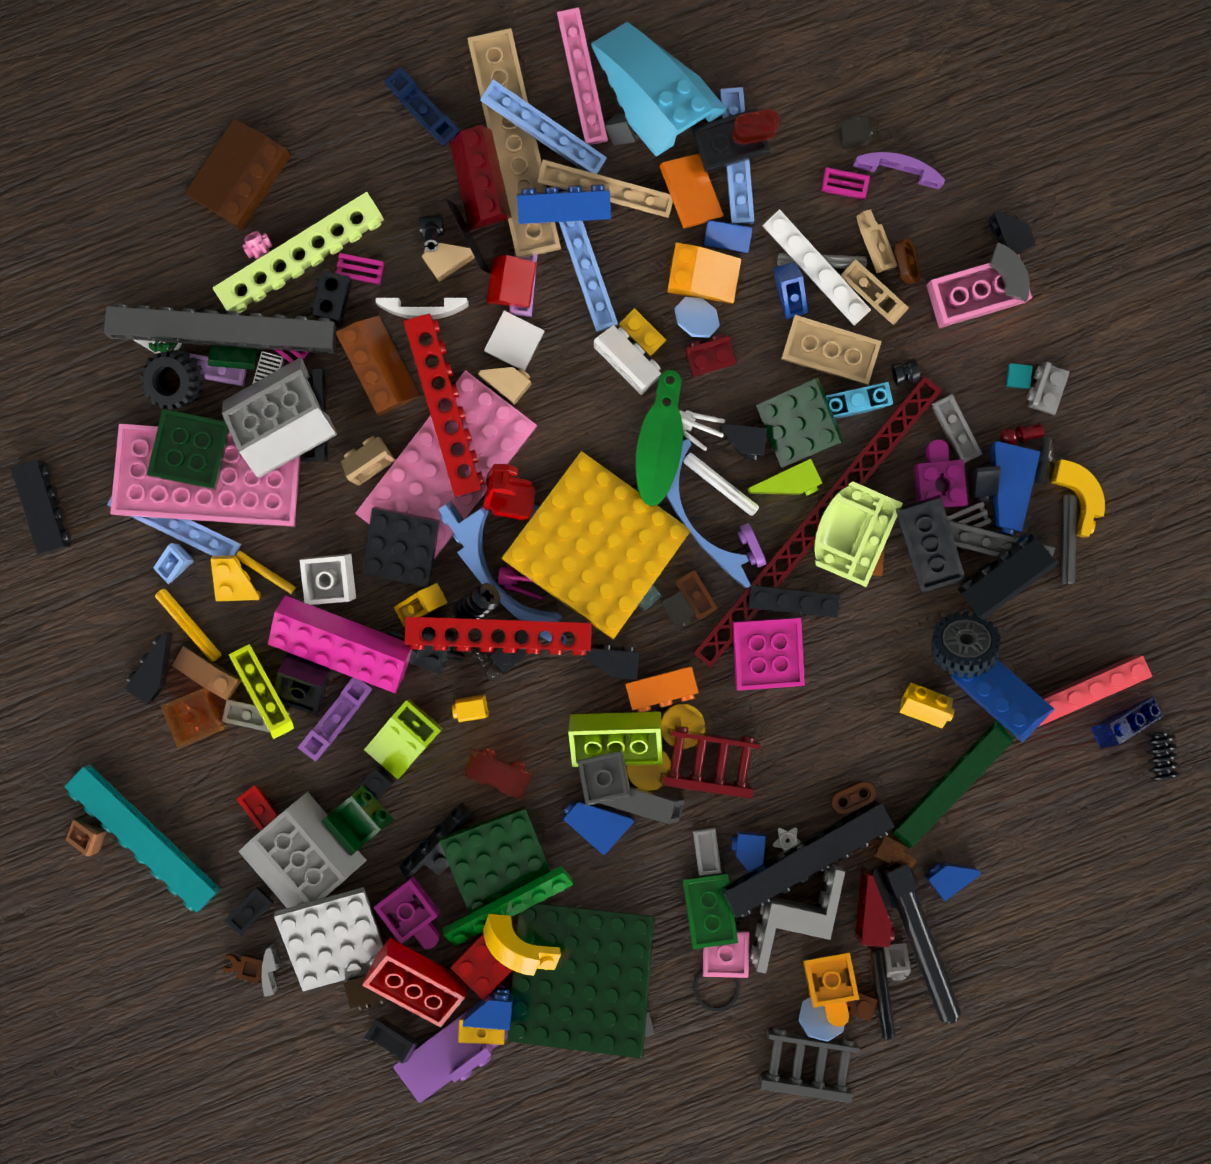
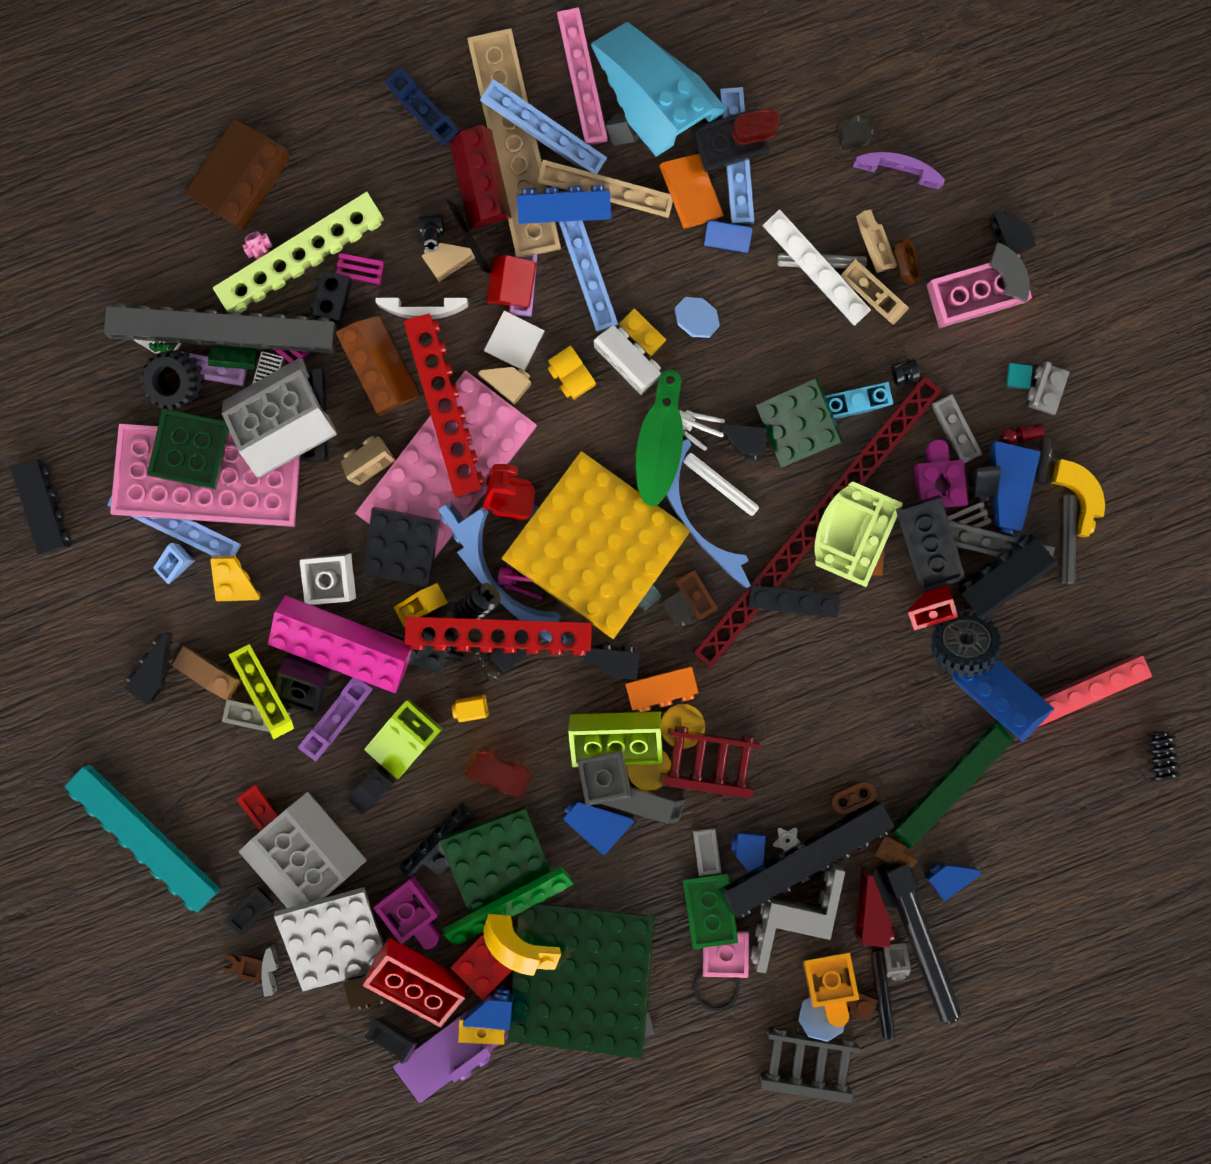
nougat slope [66,819,107,856] -> none
yellow axle [155,589,221,662] -> none
clear orange brick [161,688,226,748] -> none
yellow bar [236,551,297,595] -> none
dark green panel [321,785,393,856] -> none
light orange slope [667,242,741,304] -> none
dark red bracket [685,334,737,378] -> none
dark pink plate [732,617,805,691] -> none
medium lavender plate [738,523,766,568] -> none
lime slope [747,459,822,496] -> none
blue slope [773,262,808,319] -> none
tan plate [781,315,882,386] -> none
dark pink tile [821,167,870,200] -> none
yellow brick [900,683,955,728] -> none
clear blue slope [1091,696,1164,748] -> none
none -> yellow brick [547,345,596,400]
none -> red slope [908,585,958,631]

